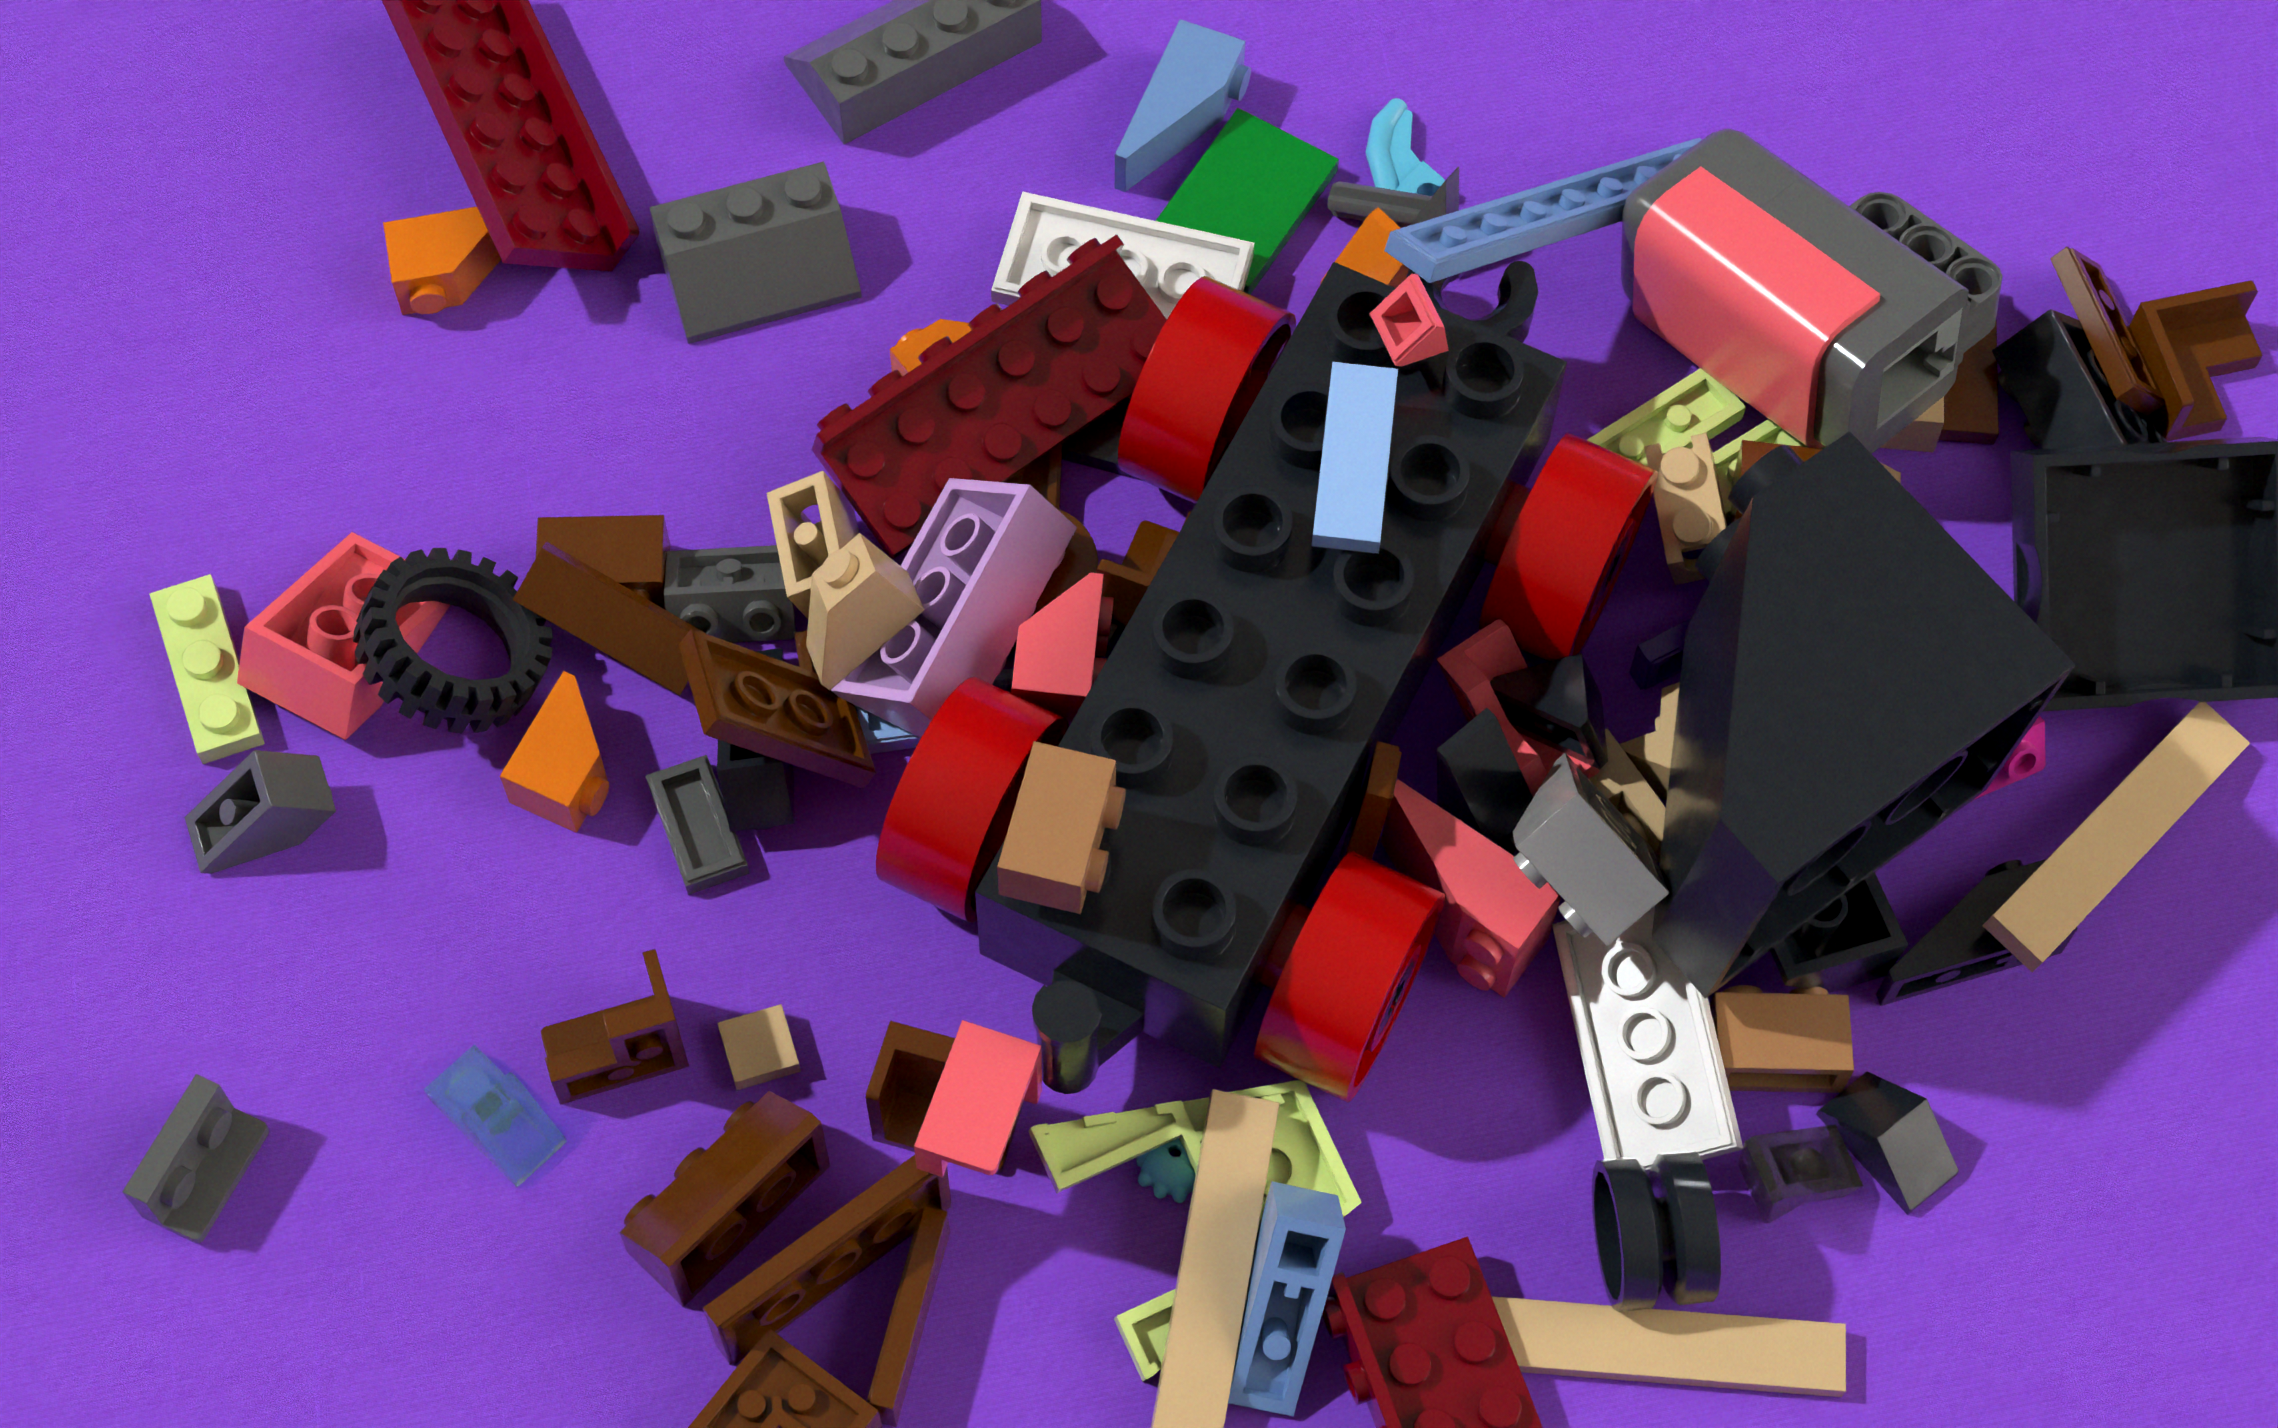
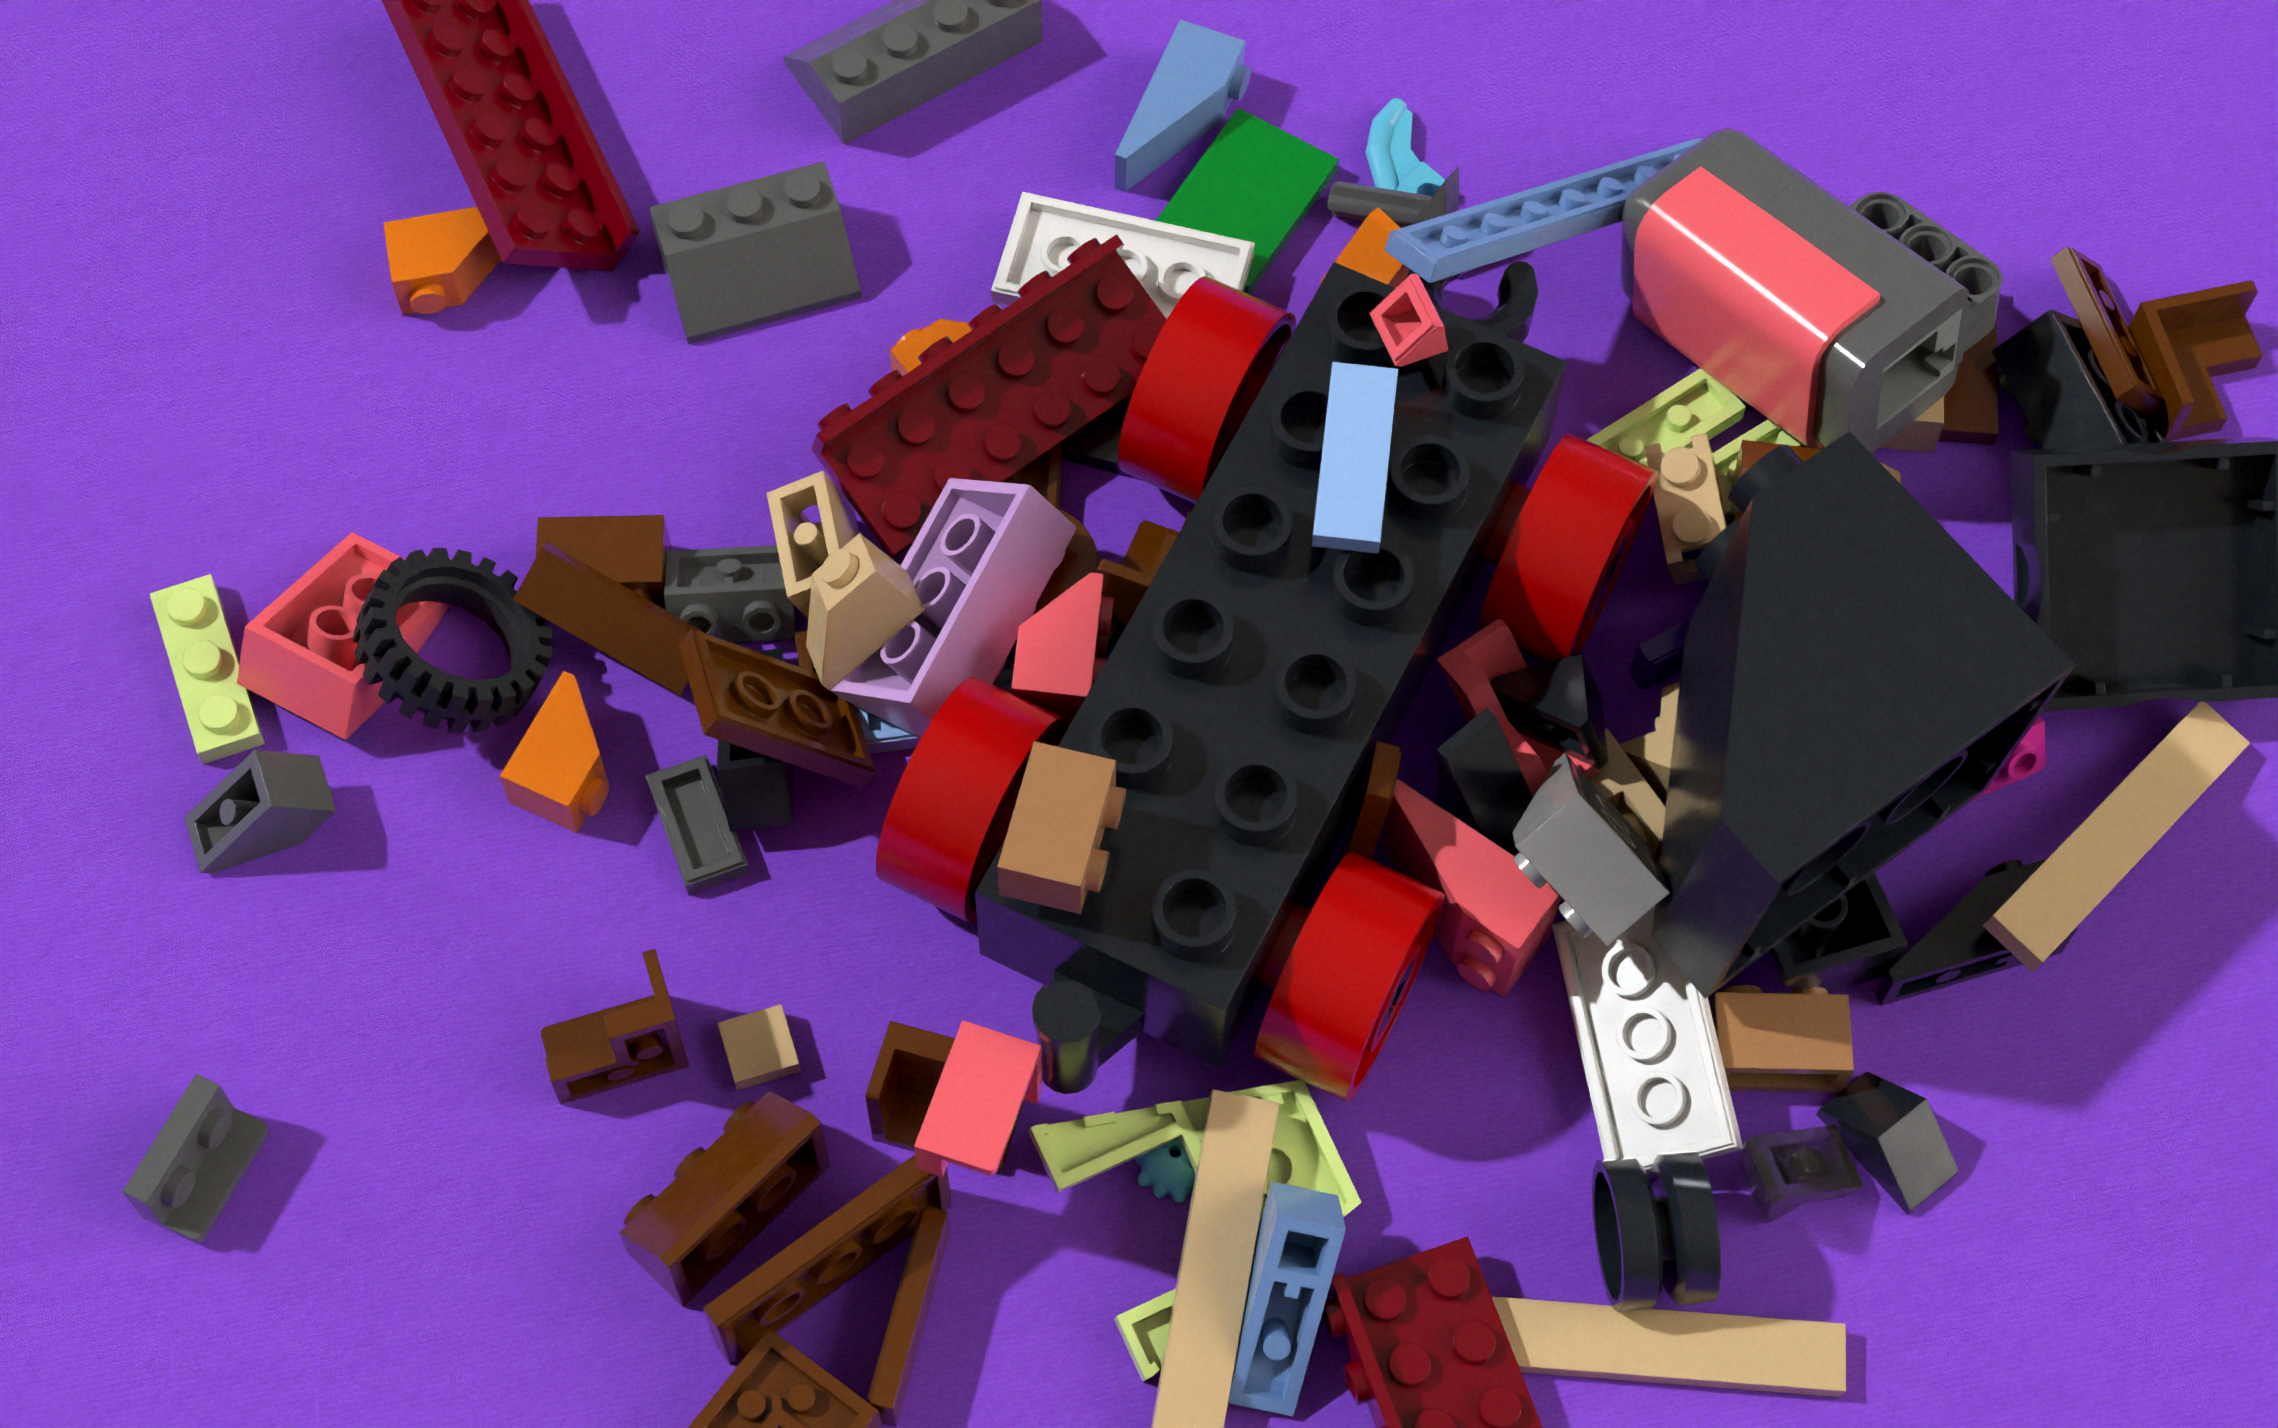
clear light blue slope [424,1044,567,1187] -> none

